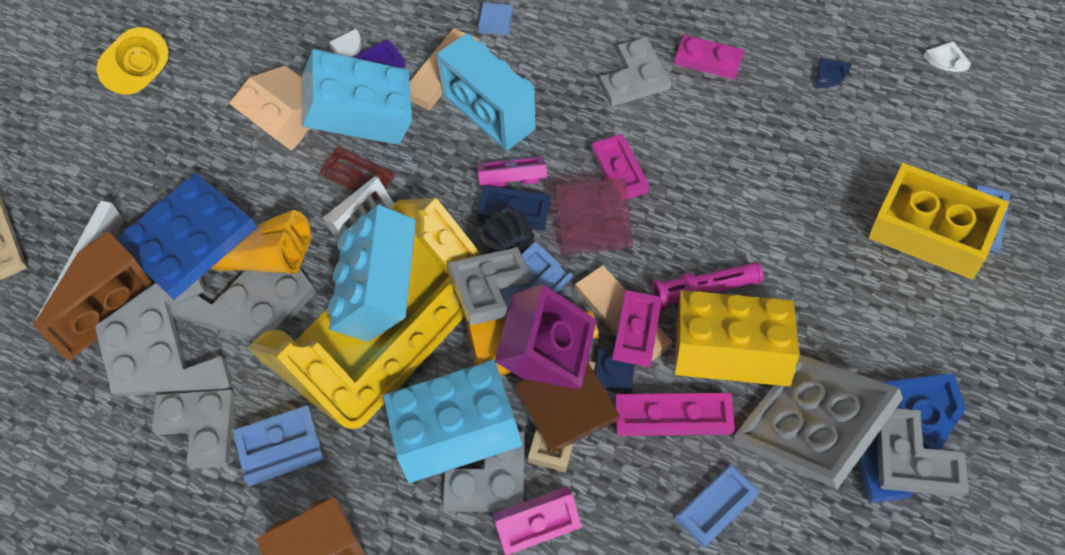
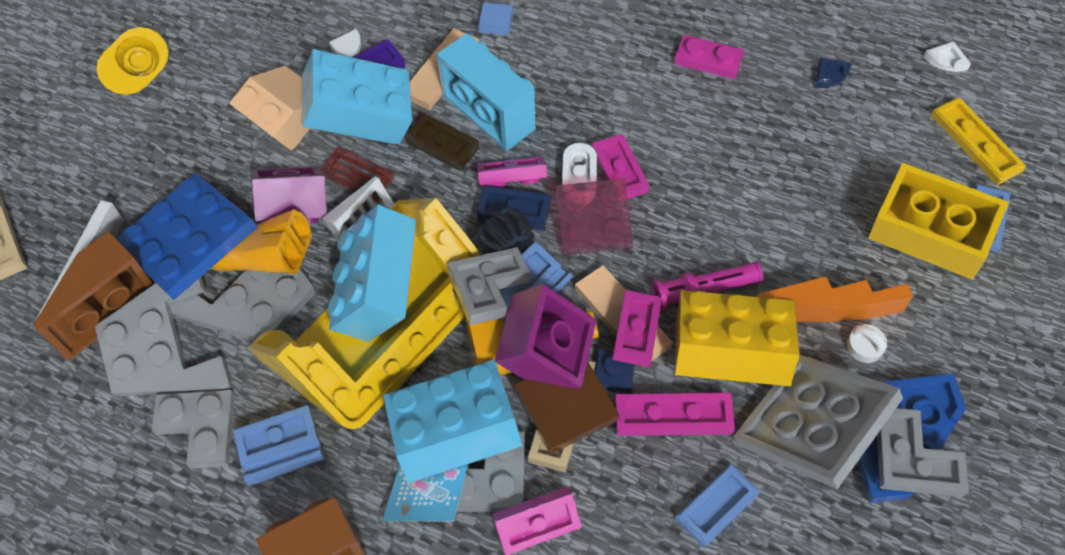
light grey plate [600,37,671,107] -> none
none -> slope [250,166,327,224]
none -> medium azure sticker [382,464,468,521]
none -> dark brown plate [405,113,479,171]
none -> white plate [562,143,597,206]
none -> orange slope [756,276,914,322]
none -> white tile [847,324,887,363]
none -> yellow tile [931,97,1027,185]

